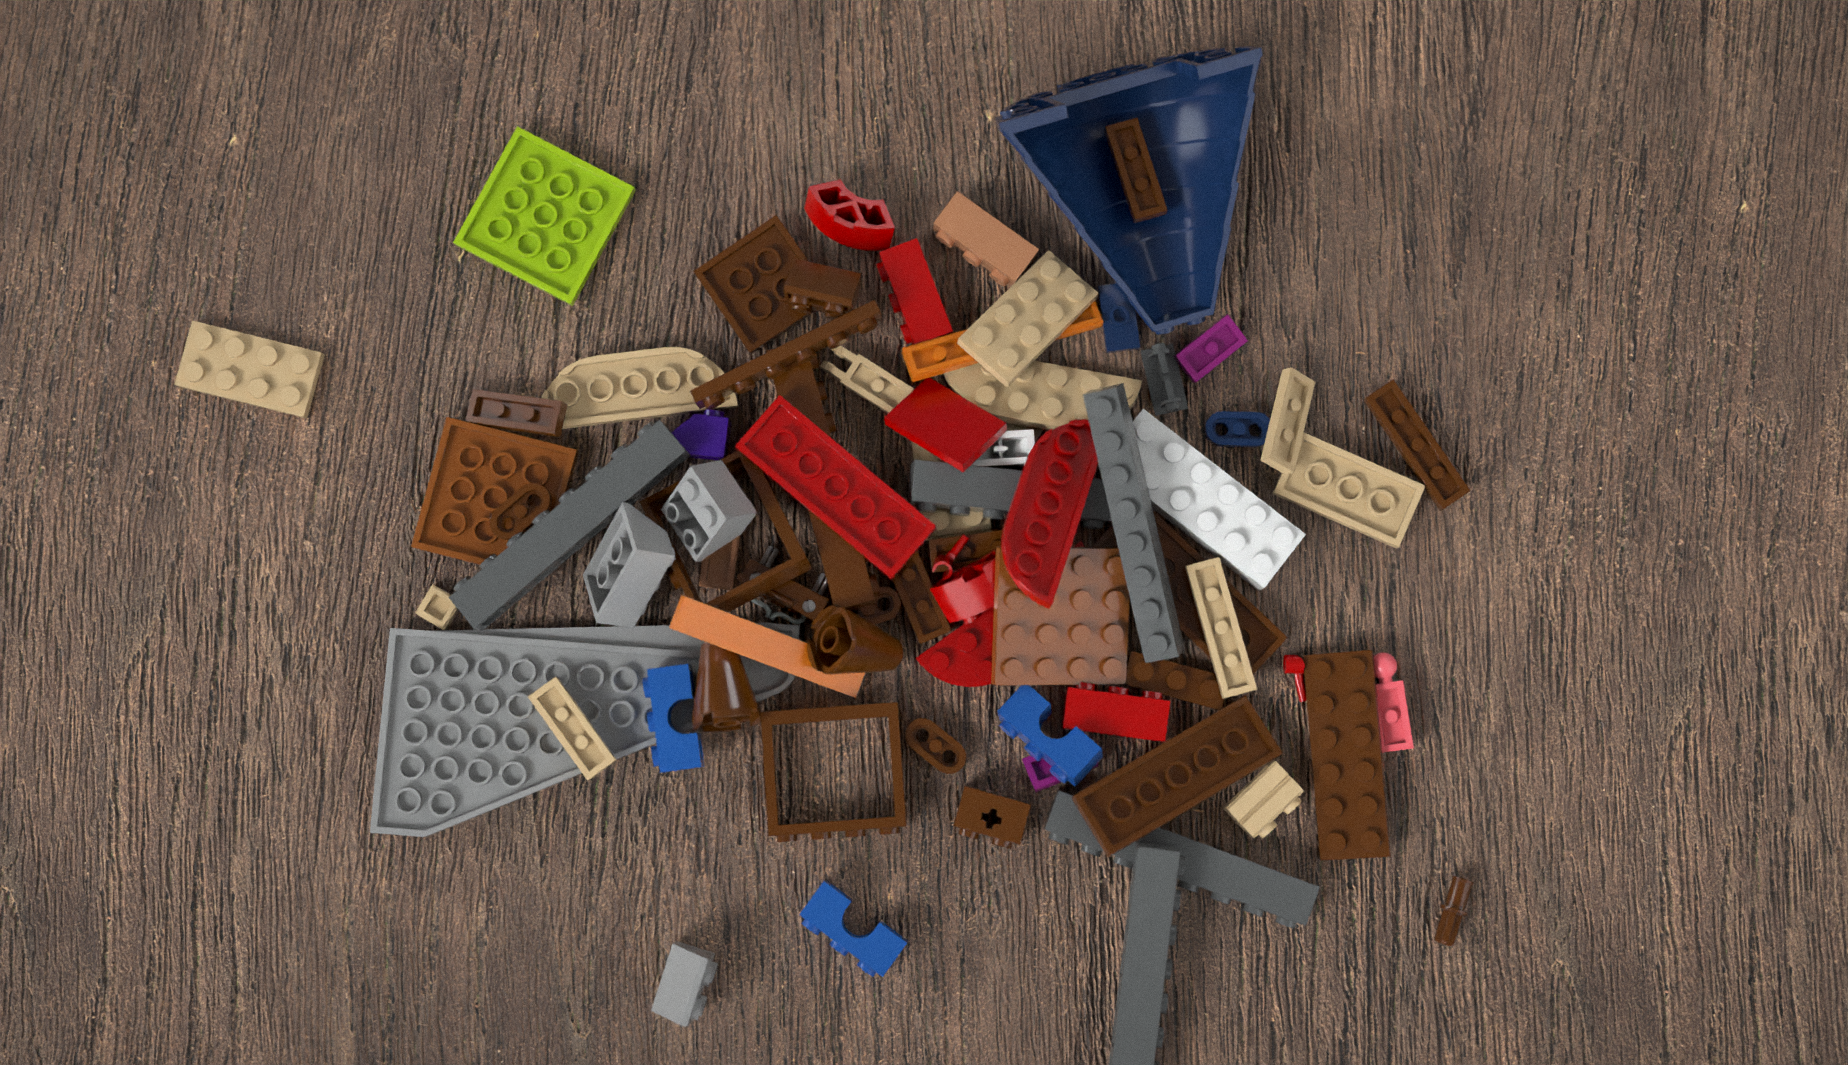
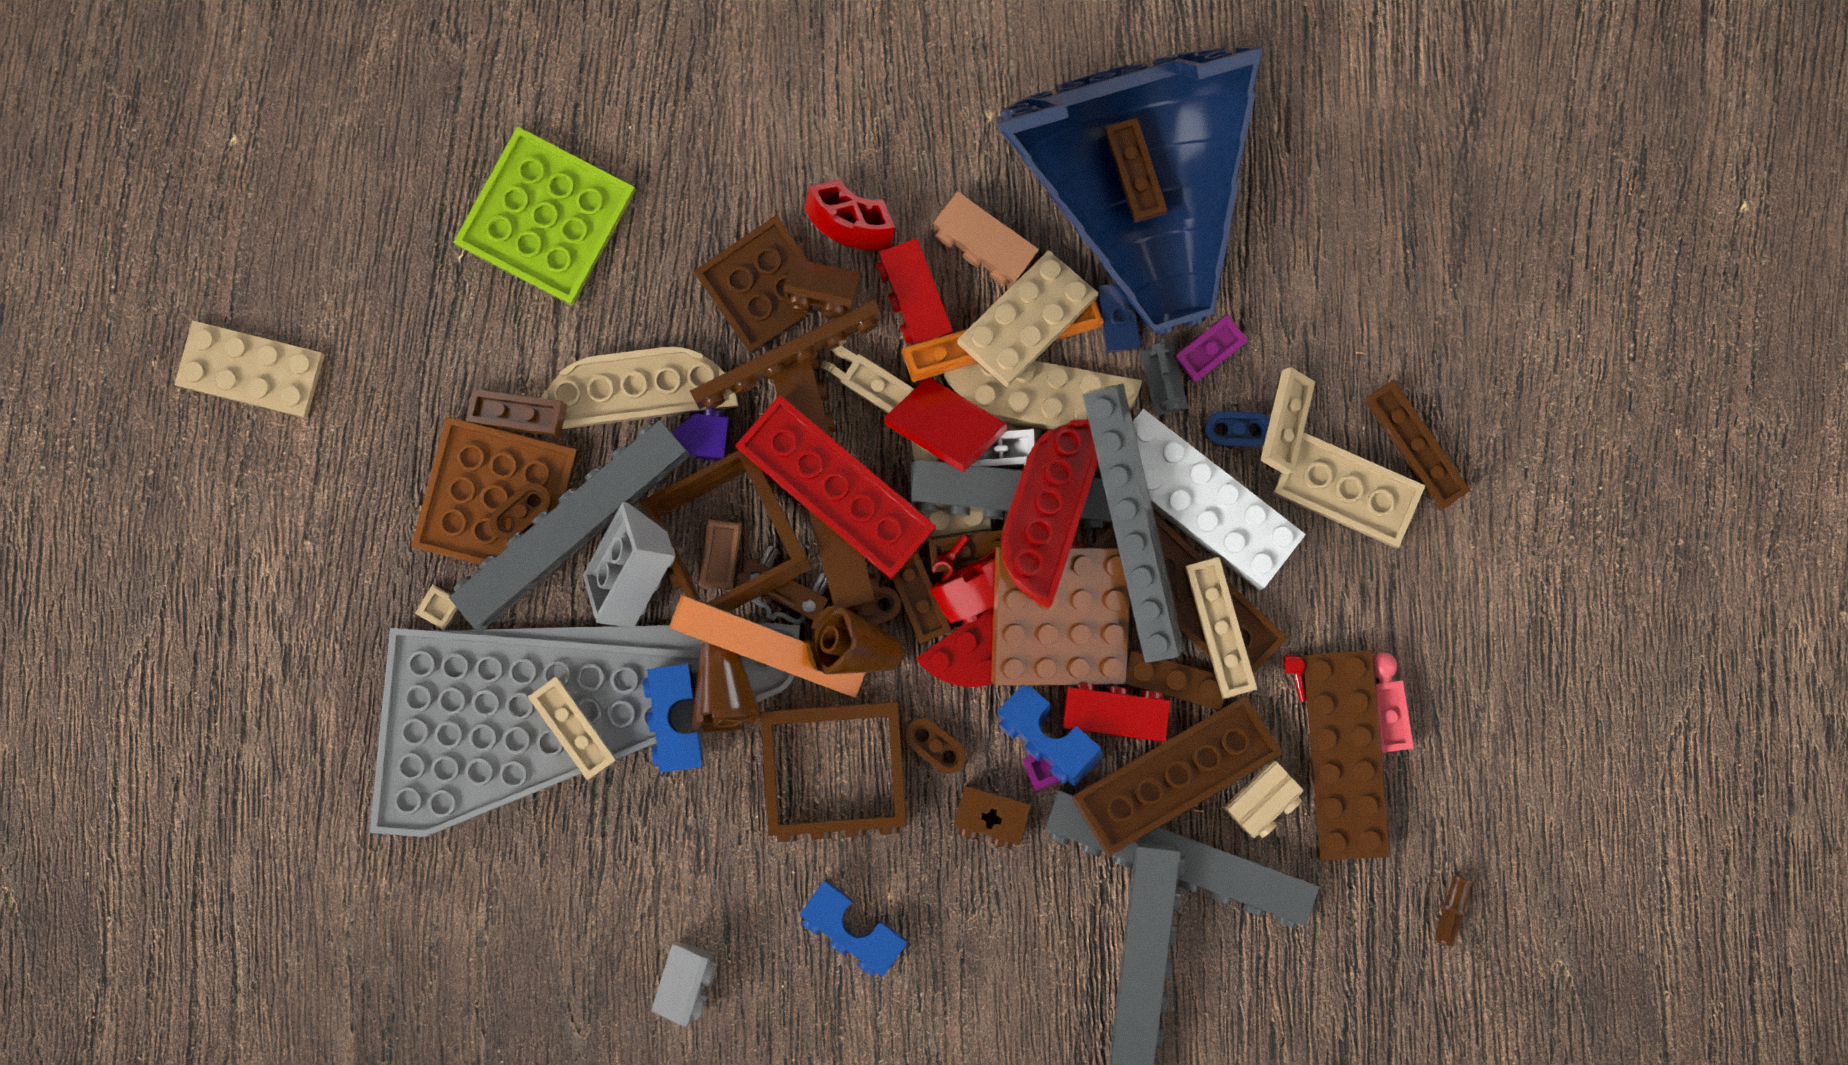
light grey slope [661,460,757,562] -> none

